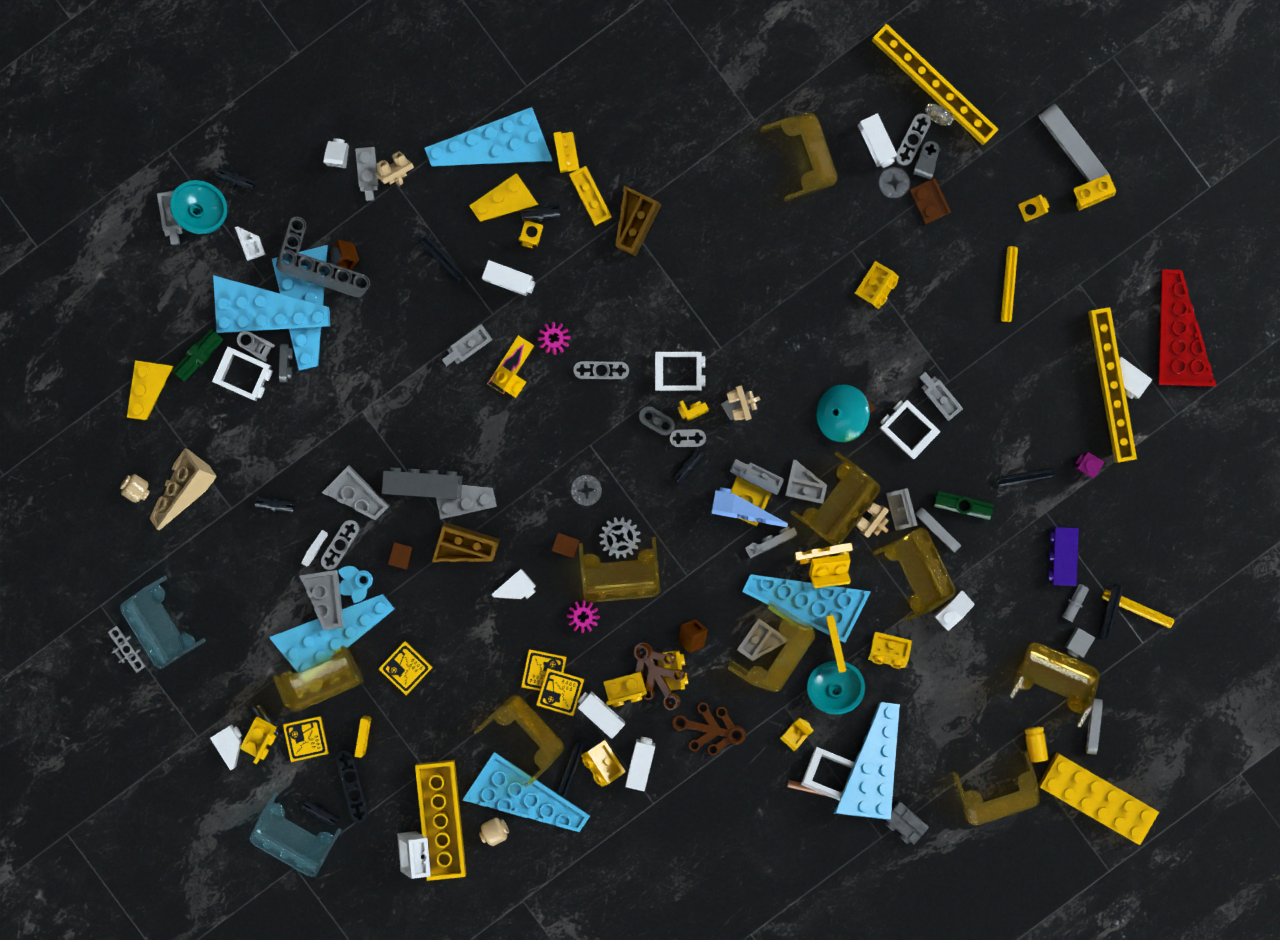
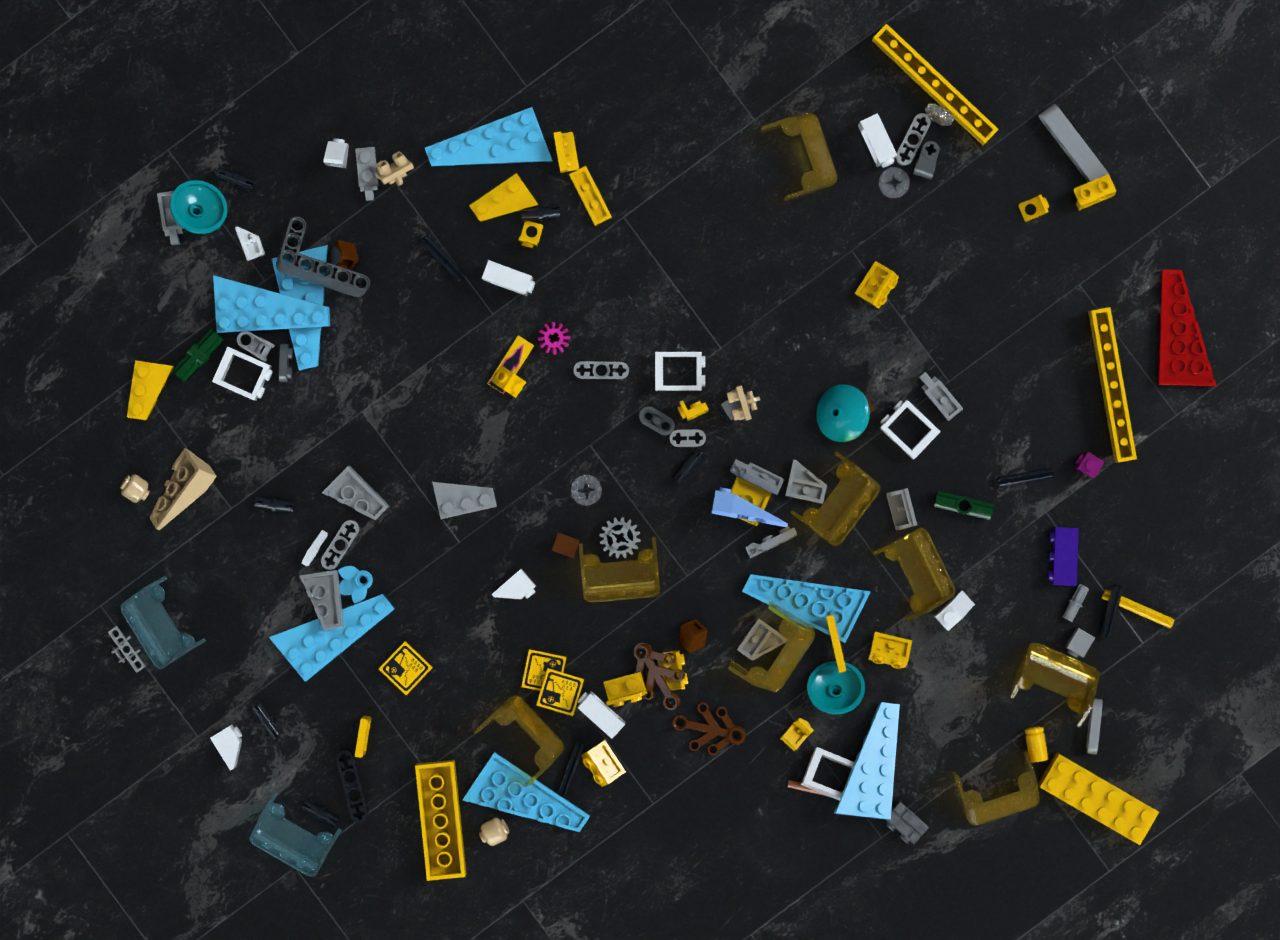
yellow bracket [240,717,277,764] -> none
clear yellow windscreen [273,645,364,712] -> none
tile [283,716,329,762] -> none
dark grey brick [382,467,463,499] -> none
reddish brown panel [388,542,412,570] -> none
white window [397,831,431,879] -> none
pearl gold wedge [432,522,500,562] -> none
light grey hinge [442,324,493,366] -> none
dark pink gear [567,600,600,633] -> none
pearl gold wedge [615,186,661,257] -> none
white window [626,737,655,791] -> none
yellow wing [794,543,853,564] -> none
yellow bracket [809,554,851,588] -> none
tan hips [855,502,889,538] -> none
reddish brown plate [909,178,951,225] -> none
light grey beam [915,507,961,553] -> none
yellow axle [1001,246,1018,322] -> none
white slope [1119,357,1152,399] -> none

